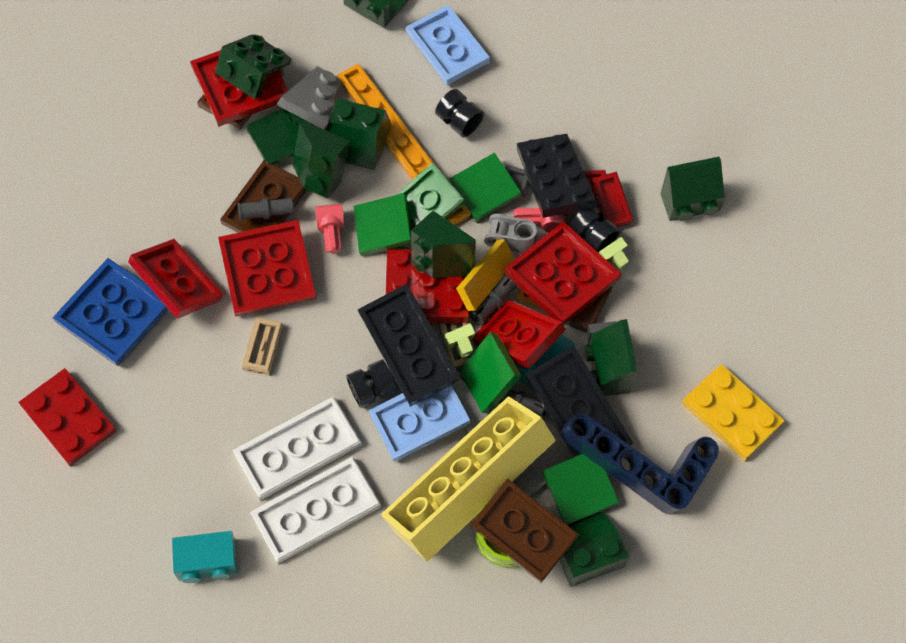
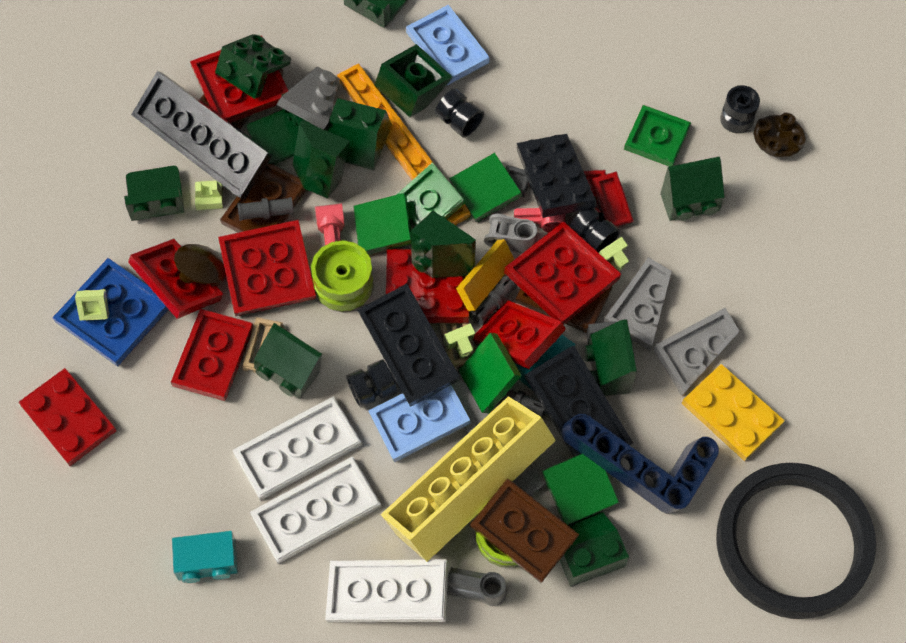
none -> yellowish green tile [75,289,109,321]
none -> dark green bracket [124,165,185,221]
none -> plate [131,71,273,199]
none -> red plate [171,309,253,401]
none -> dark brown dish [174,244,226,286]
none -> yellowish green tile [195,180,223,210]
none -> dark green slope [254,323,322,399]
none -> lime wheel [311,240,374,312]
none -> white tile [325,559,449,622]
none -> dark green slope [374,44,452,118]
none -> dark grey piece [447,567,507,606]
none -> light grey wing [604,257,672,351]
none -> green tile [624,105,691,166]
none -> light grey wing [653,308,739,395]
none -> black tyre [716,463,876,619]
none -> black wheel [720,85,760,134]
none -> dark brown dish [753,112,806,157]

